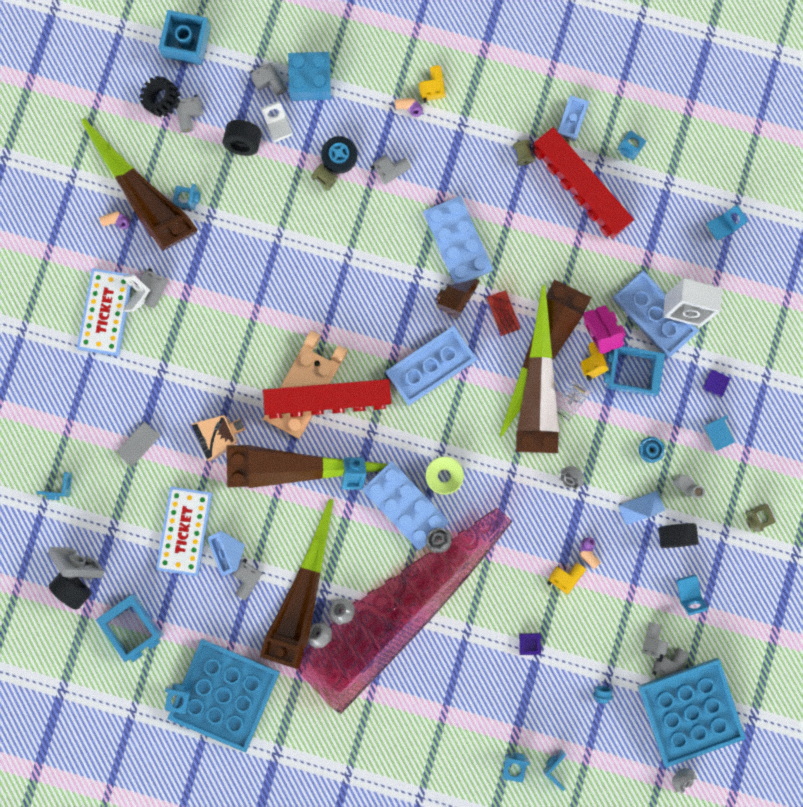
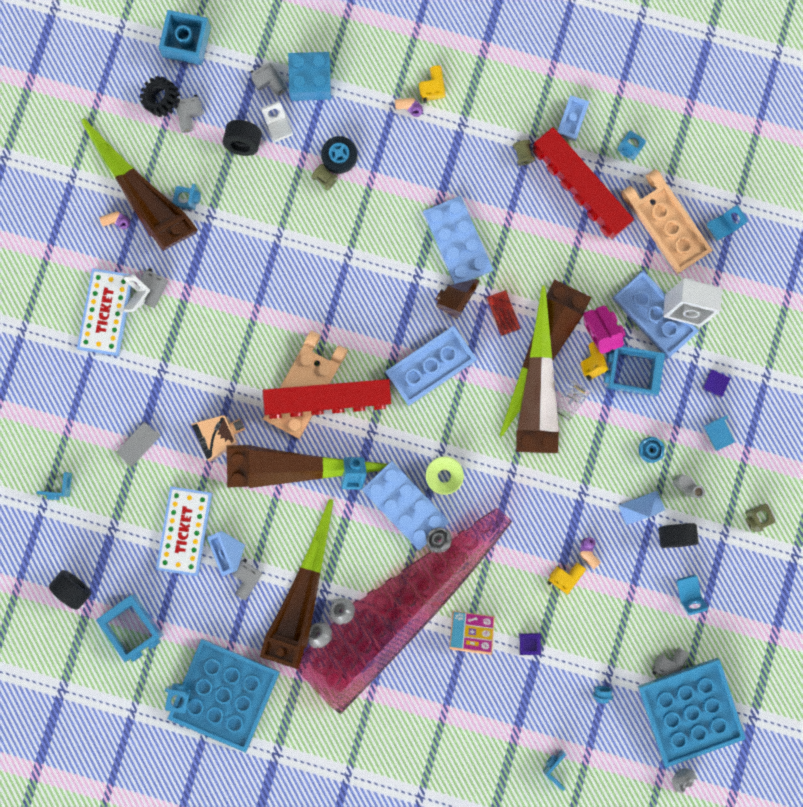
light grey plate [48,547,105,579] -> none
light grey piece [370,155,411,185] -> none
dark azure bracket [502,752,530,783] -> none
light grey plate [559,466,584,490] -> none
light grey piece [642,622,669,662] -> none
none -> piece [449,611,495,655]
none -> light nougat hinge [620,169,713,274]

